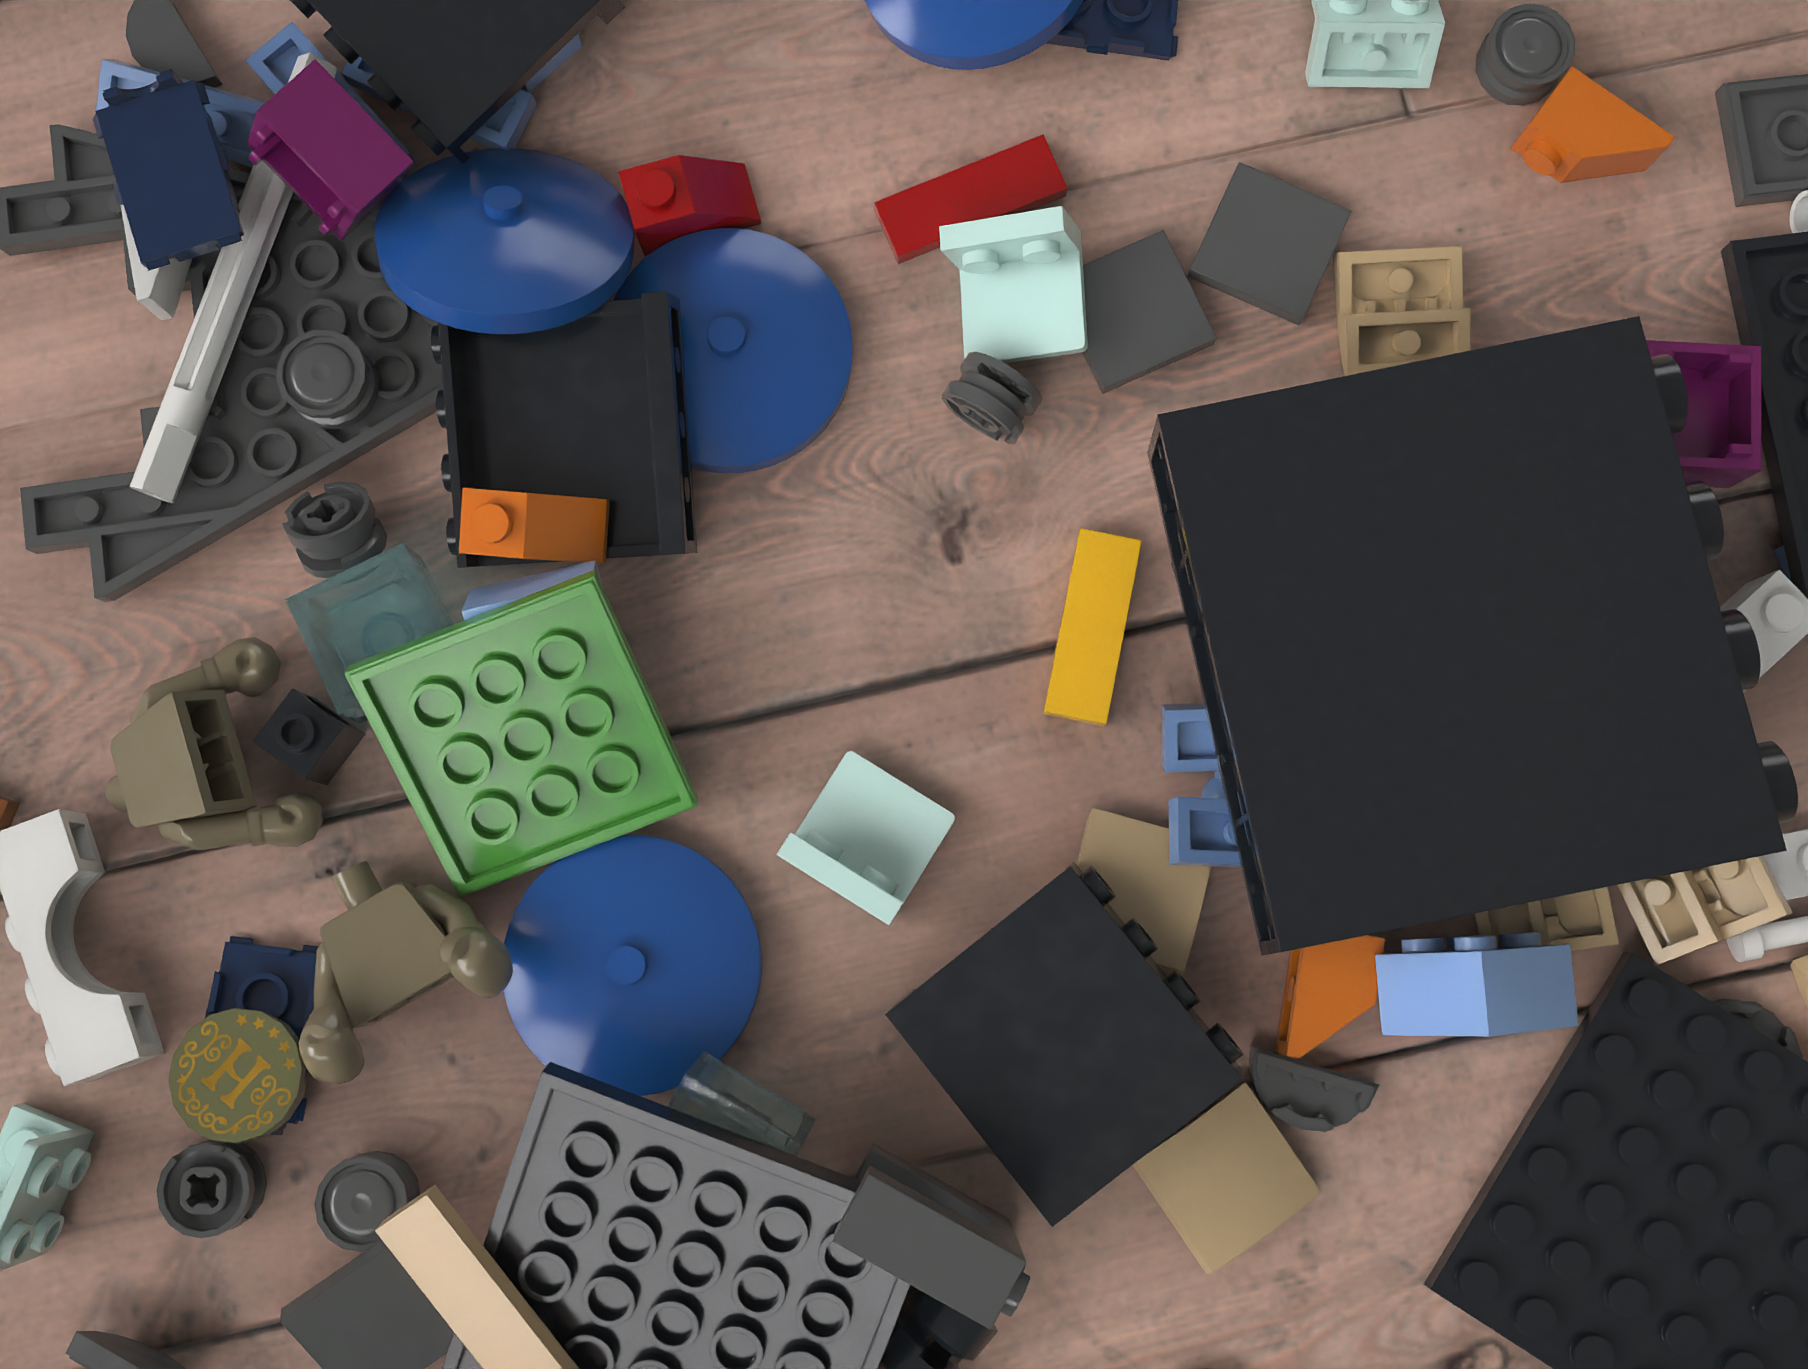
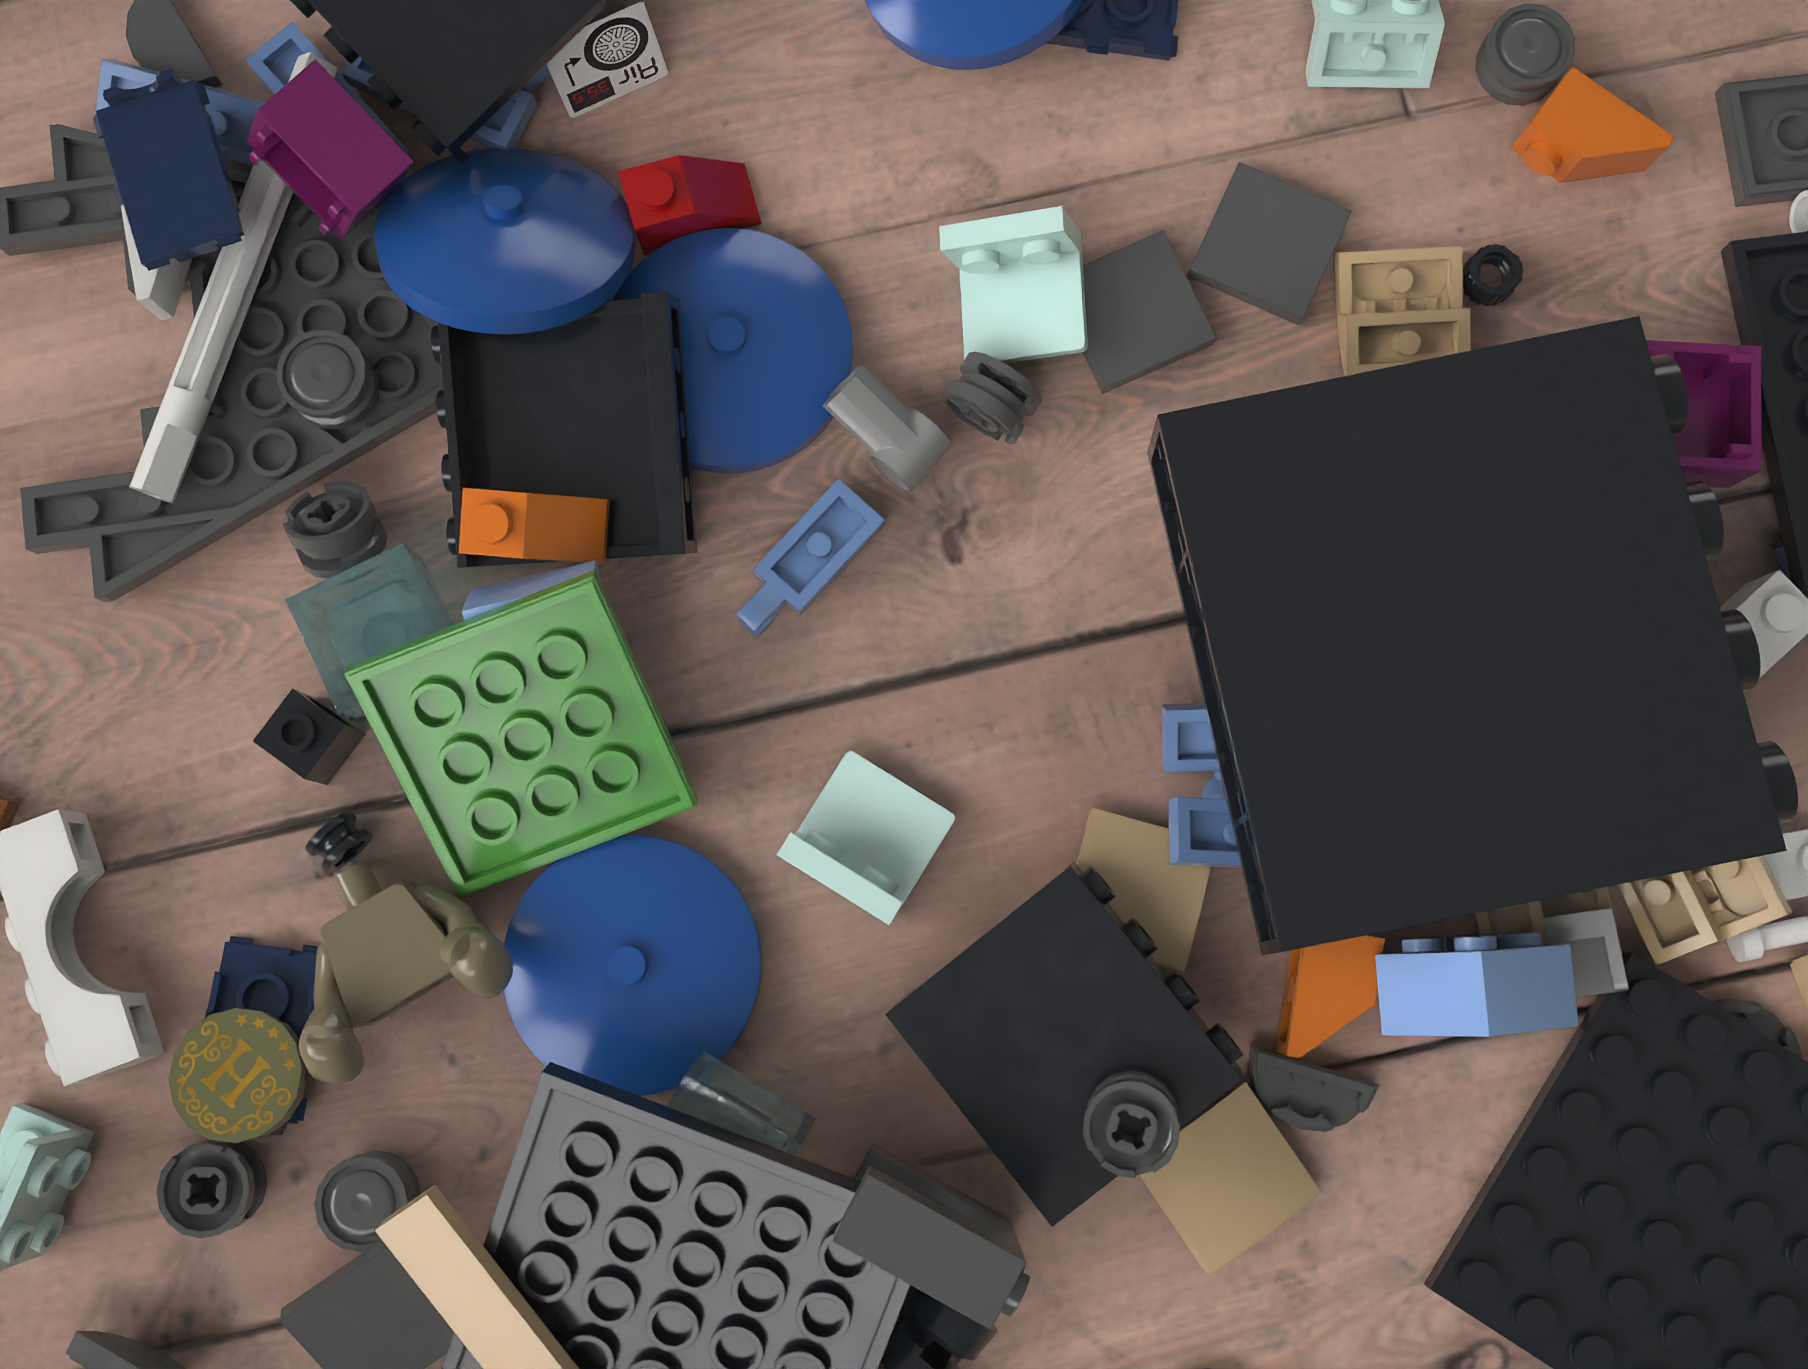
dark tan torso [106,637,323,850] -> none
red tile [874,134,1068,264] -> none
yellow tile [1043,528,1142,726] -> none
none -> black bush [305,811,372,874]
none -> white sticker [546,1,668,118]
none -> medium blue plate [736,478,885,638]
none -> light grey piece [823,365,952,493]
none -> dark grey wheel [1083,1071,1180,1178]
none -> black axle [1463,244,1523,306]
none -> light grey panel [1543,908,1629,997]

